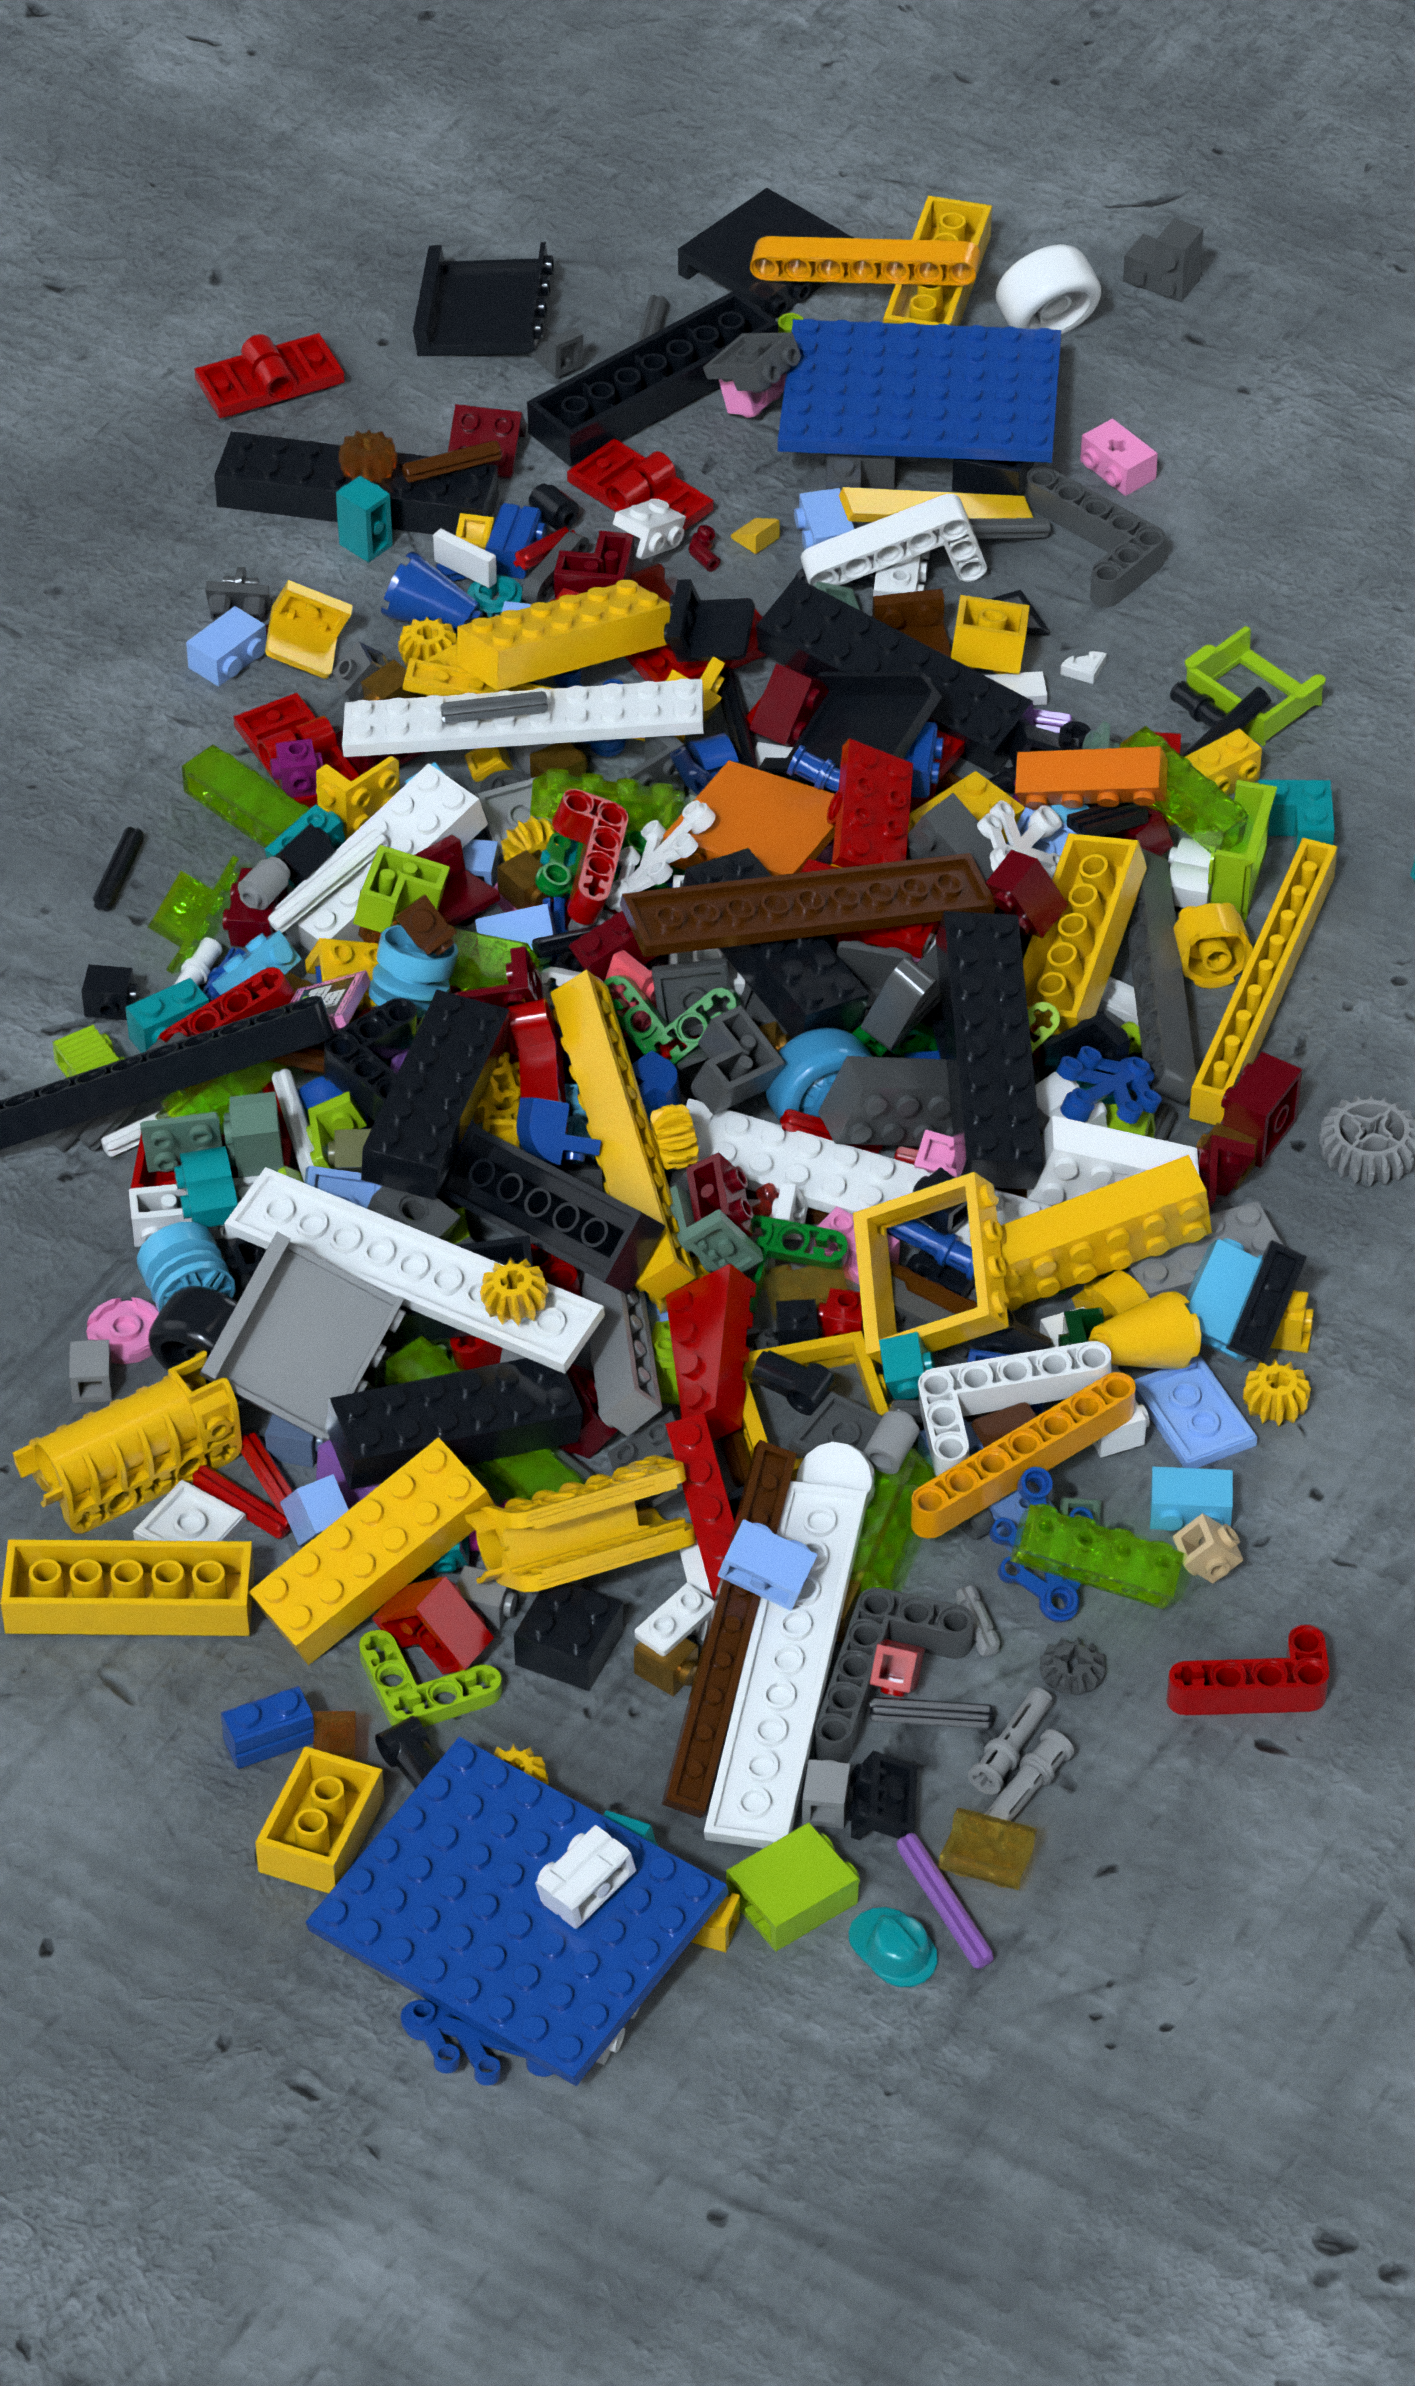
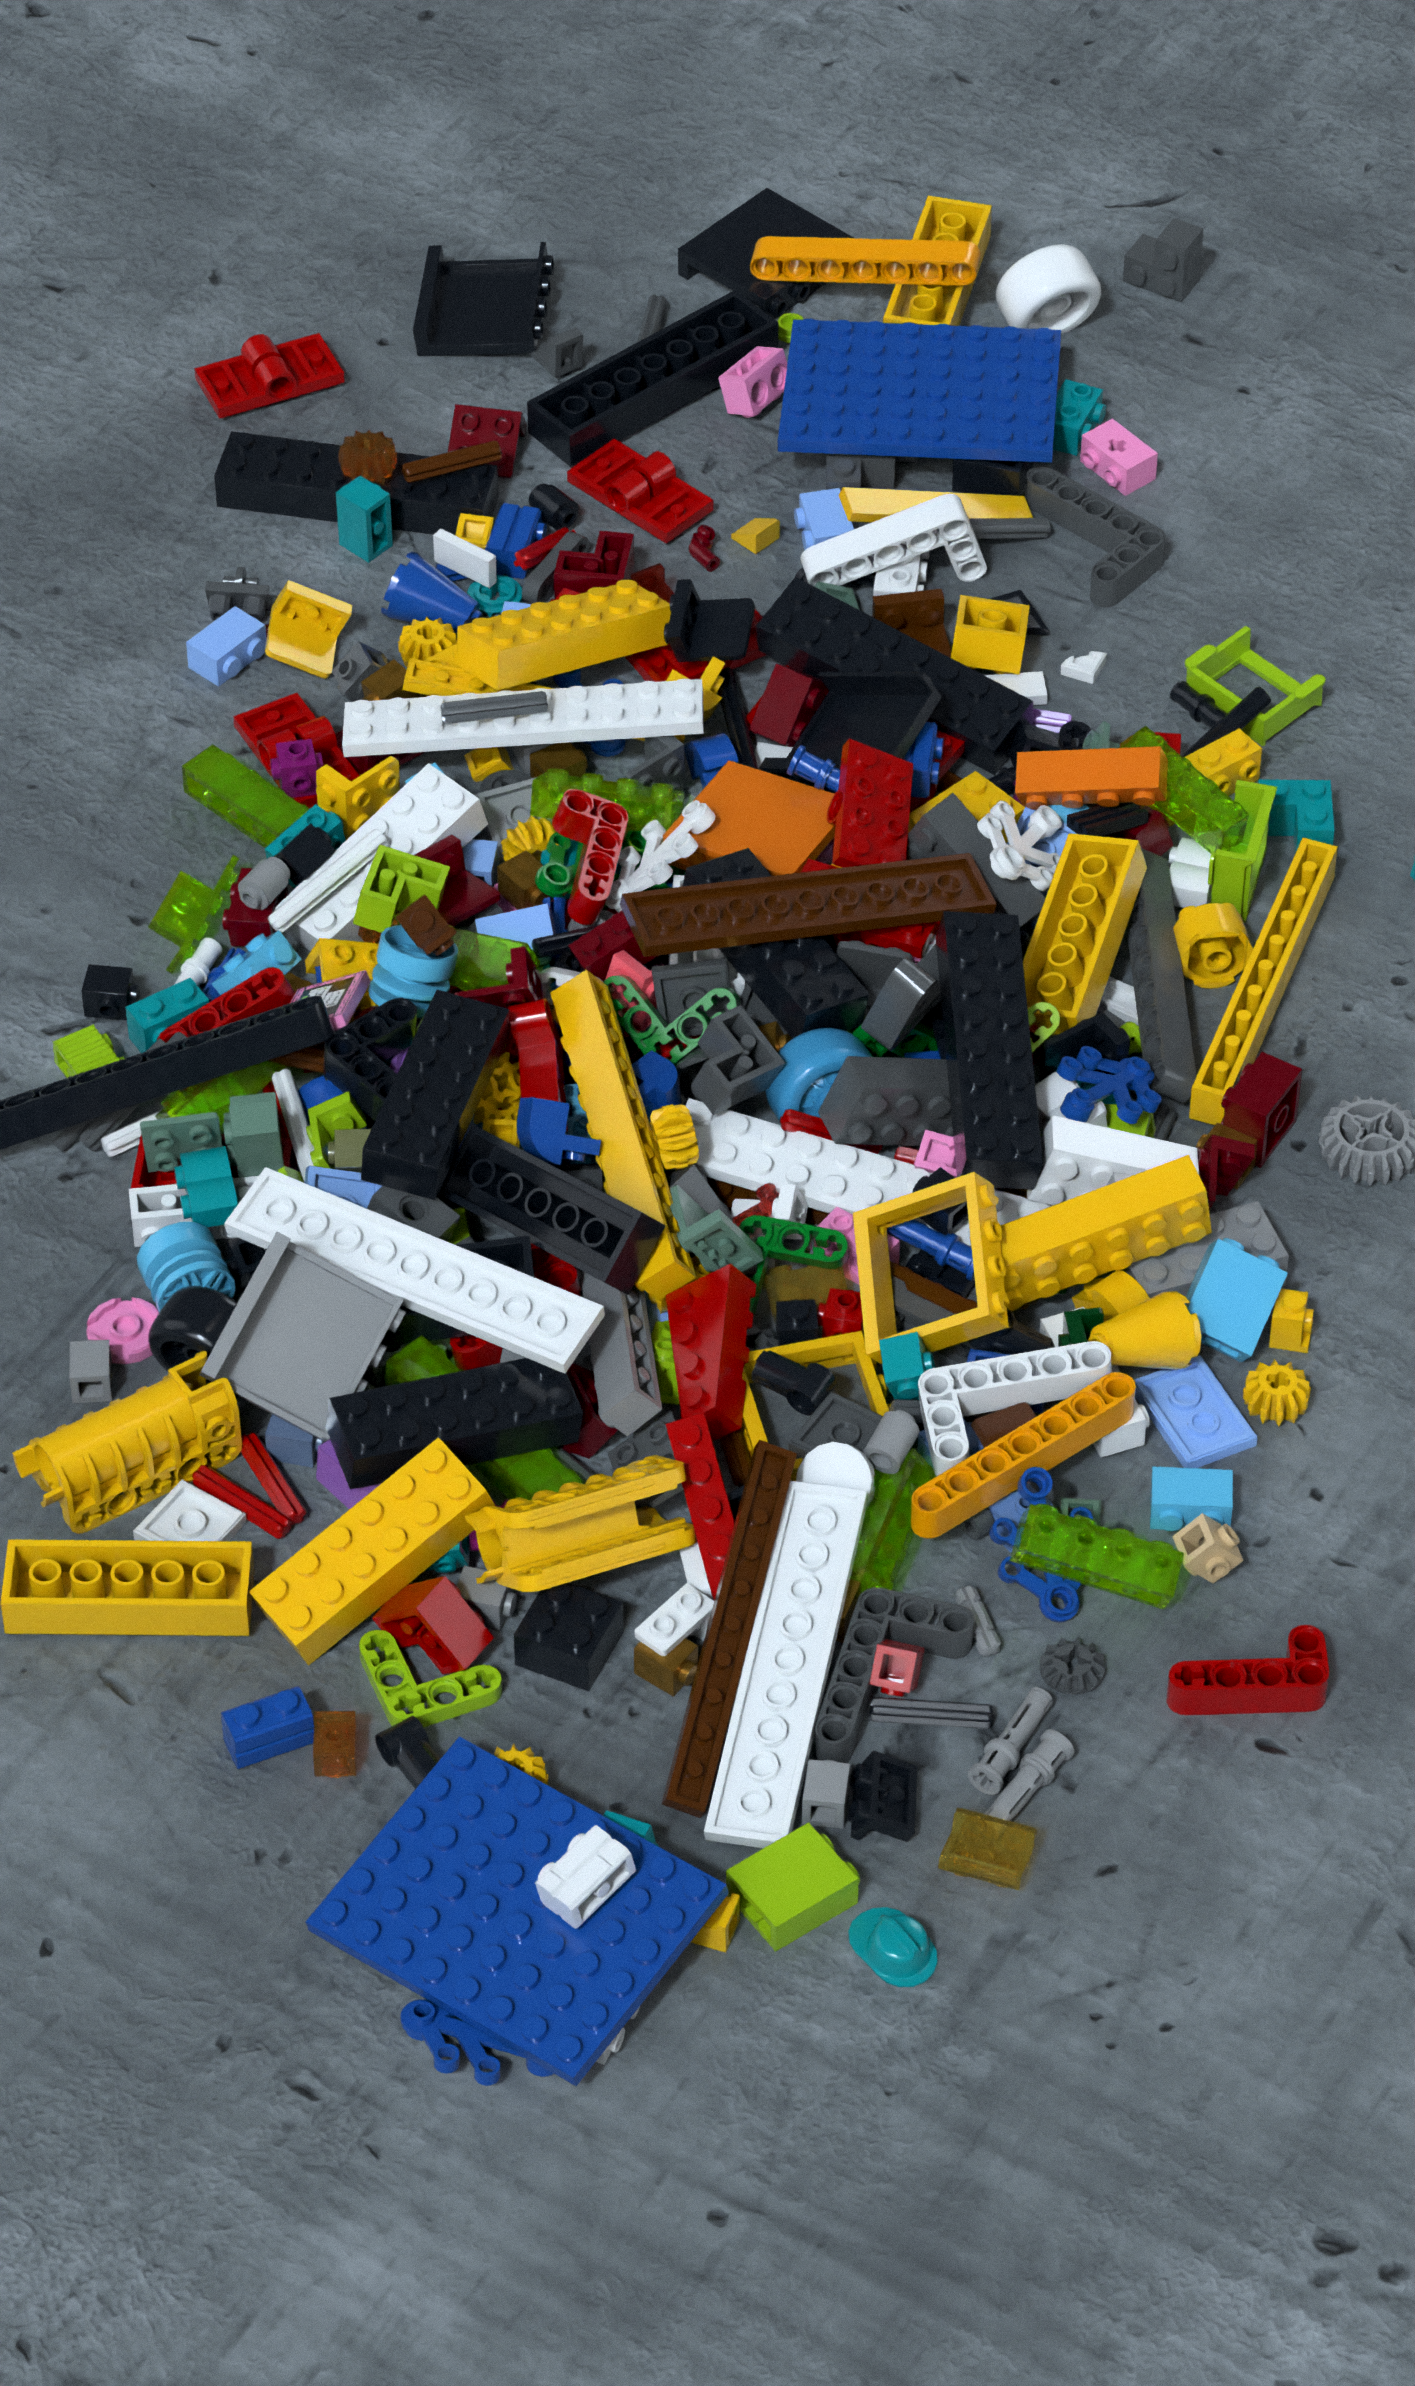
black axle [93,827,144,912] -> none
yellow brick [255,1746,384,1894] -> none
light blue brick [280,1474,349,1546] -> none
yellow gear [480,1257,549,1327] -> none
white bracket [613,499,686,560] -> none
dark blue arm [670,747,713,795] -> none
dark red brick [686,1152,753,1237] -> none
dark grey plate [703,332,801,393] -> none
light blue brick [717,1519,818,1611] -> none
medium lavender axle [897,1833,993,1969] -> none
dark red brick [985,849,1068,938] -> none
black tile [1226,1240,1307,1363] -> none
none -> teal brick [1053,379,1106,456]

